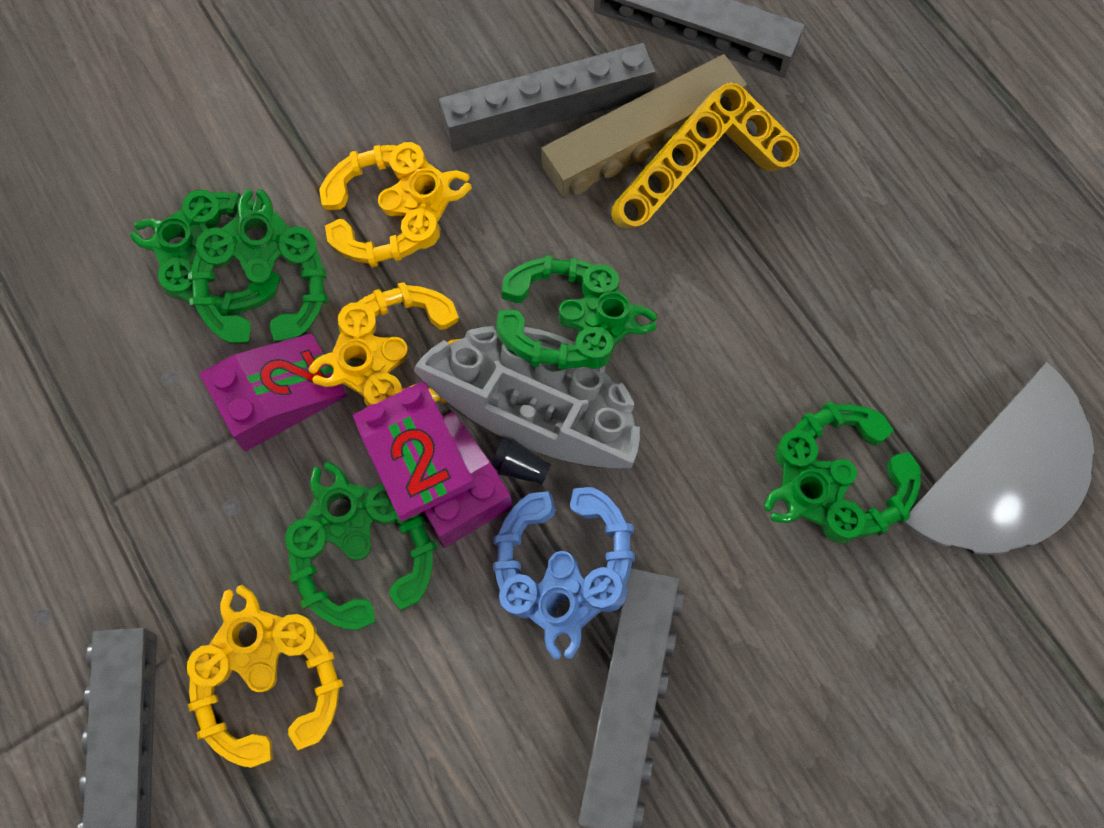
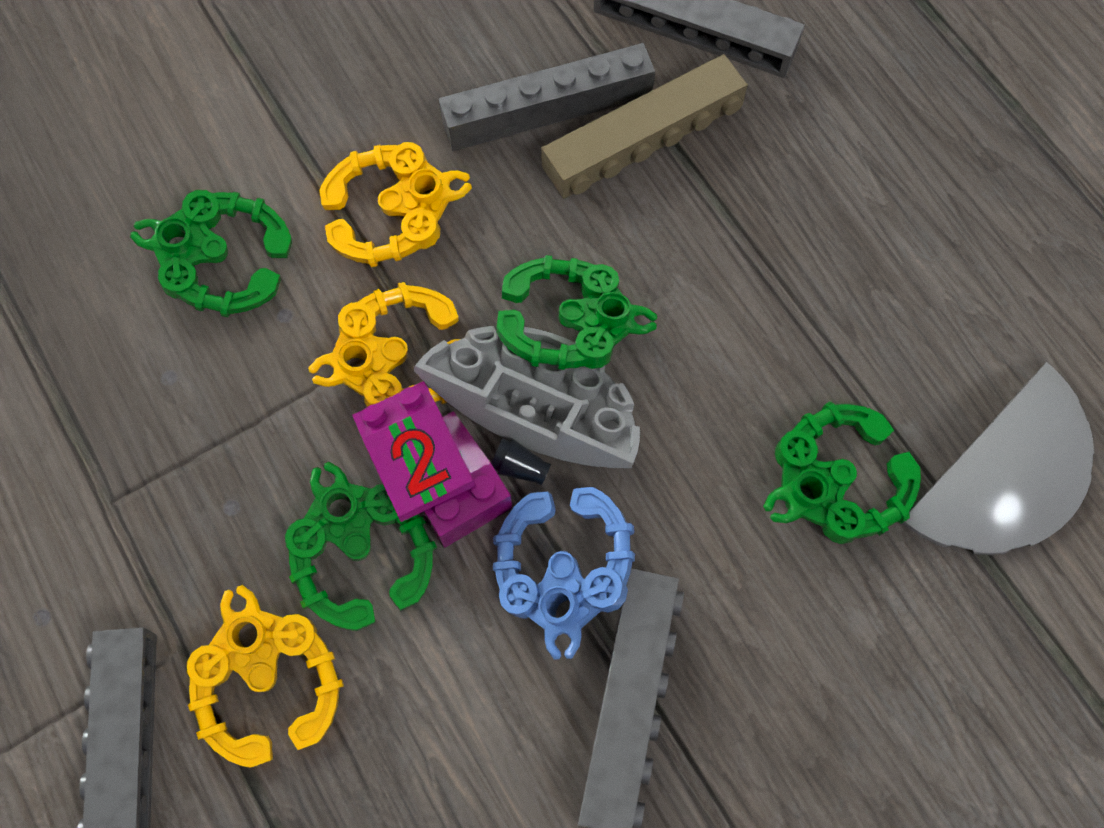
green piece [188,189,328,345] -> none
magenta slope [199,333,347,452] -> none
yellow beam [611,83,799,229] -> none

